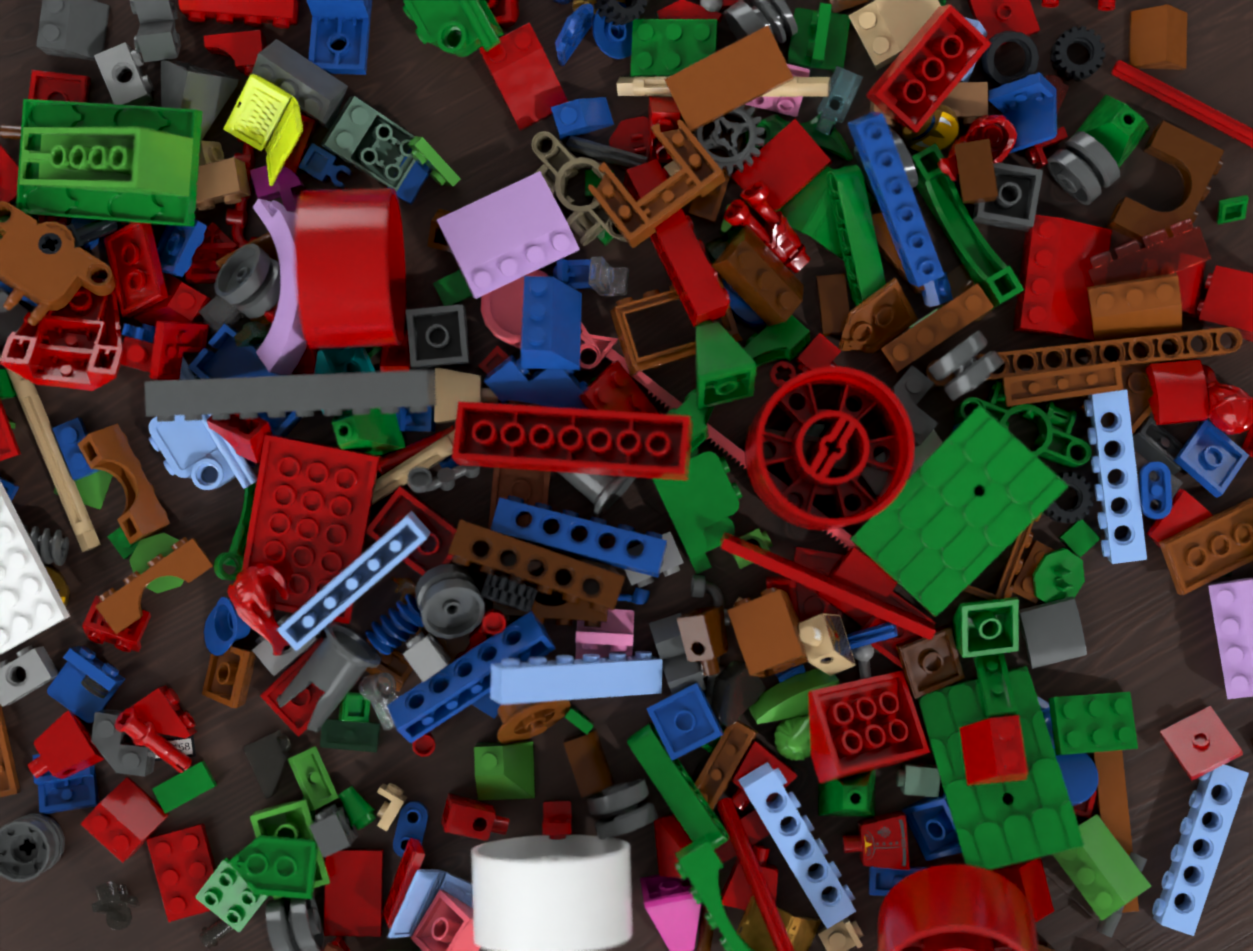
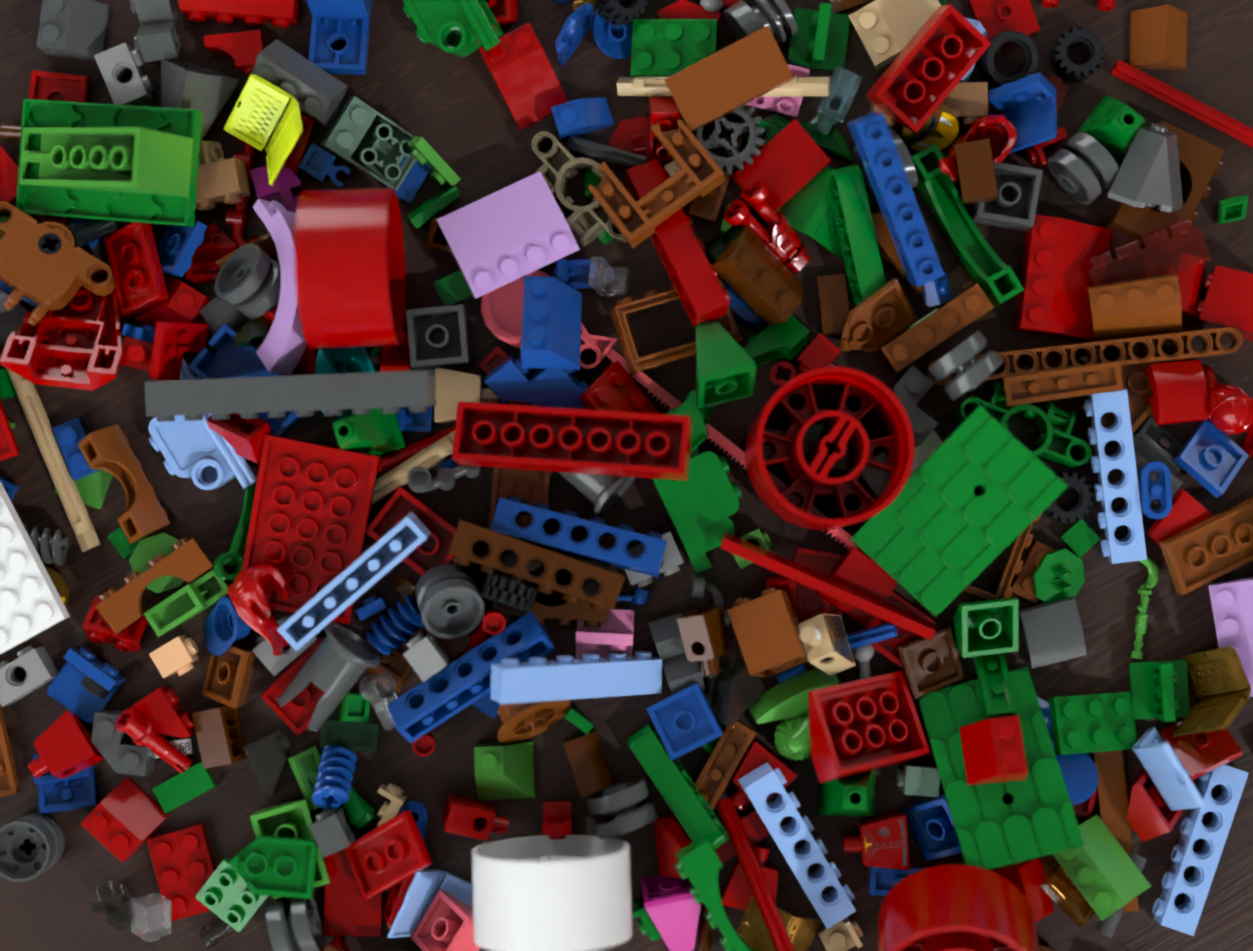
none -> clear brick [131,893,172,942]
none -> bright green slope [143,565,234,637]
none -> light nougat brick [149,635,199,678]
none -> reddish brown brick [191,705,248,769]
none -> blue piece [312,745,357,810]
none -> red tile [343,810,433,901]
none -> blue plate [356,595,390,621]
none -> green tile [407,185,461,228]
none -> green bracket [632,899,661,942]
none -> clear orange plate [1040,865,1095,927]
none -> dark grey slope [1107,123,1183,213]
none -> red slope [1126,769,1184,842]
none -> green bracket [1129,660,1190,722]
none -> bright green piece [1131,557,1160,659]
none -> light blue piece [1132,726,1206,811]
none -> pearl gold piece [1173,646,1251,737]

